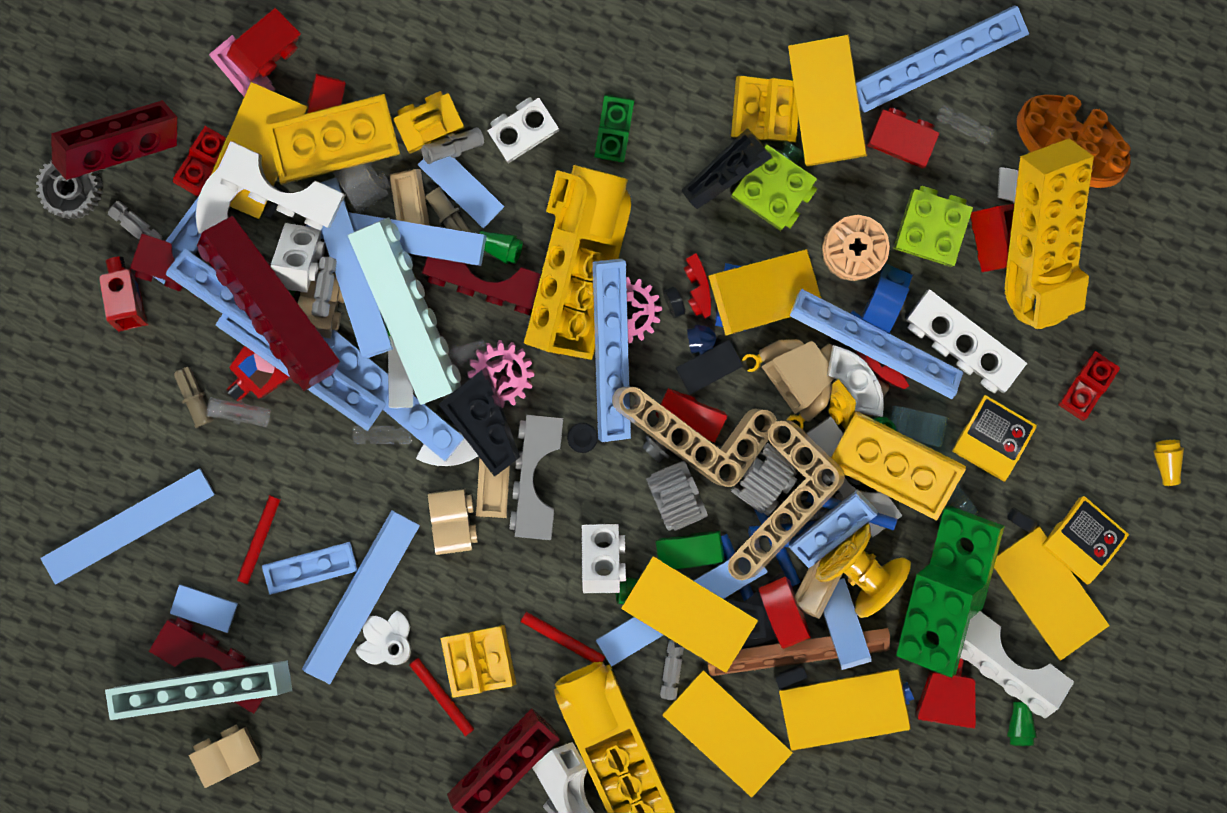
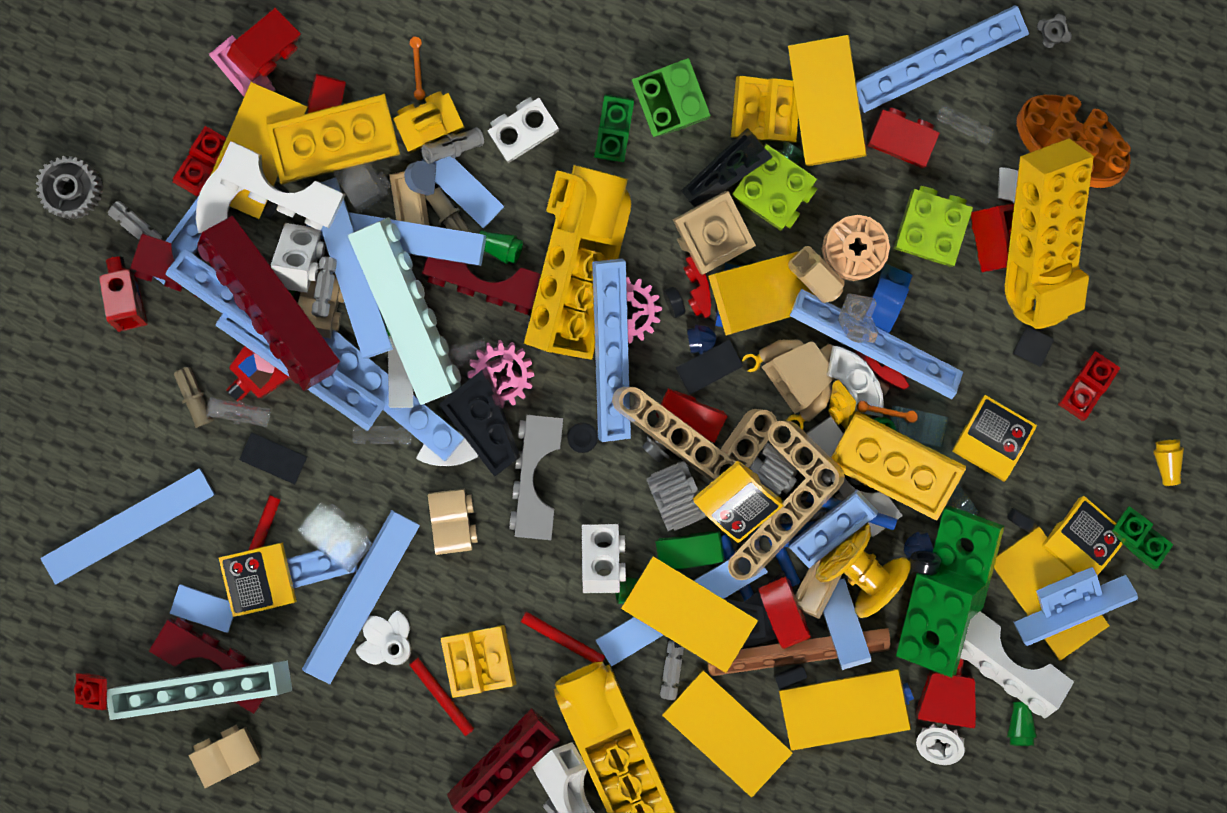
dark red brick [51,100,177,180] -> none
tan tile [476,459,510,518] -> none
white brick [905,289,1027,394] -> none
none -> red slope [74,673,107,710]
none -> slope [219,542,297,617]
none -> black tile [239,432,308,485]
none -> clear brick [298,502,372,573]
none -> sand blue tile [404,161,436,196]
none -> orange hinge [410,37,426,100]
none -> bright green slope [631,58,711,137]
none -> tan bracket [673,191,756,275]
none -> slope [693,461,784,543]
none -> tan brick [788,246,844,303]
none -> clear bracket [838,293,879,343]
none -> orange hinge [857,401,918,423]
none -> dark blue plate [904,532,933,559]
none -> black tile [910,551,941,575]
none -> white gear [916,723,965,765]
none -> black tile [1013,326,1054,367]
none -> light blue bracket [1014,567,1138,646]
none -> dark grey plate [1037,14,1072,49]
none -> green slope [1111,506,1174,570]

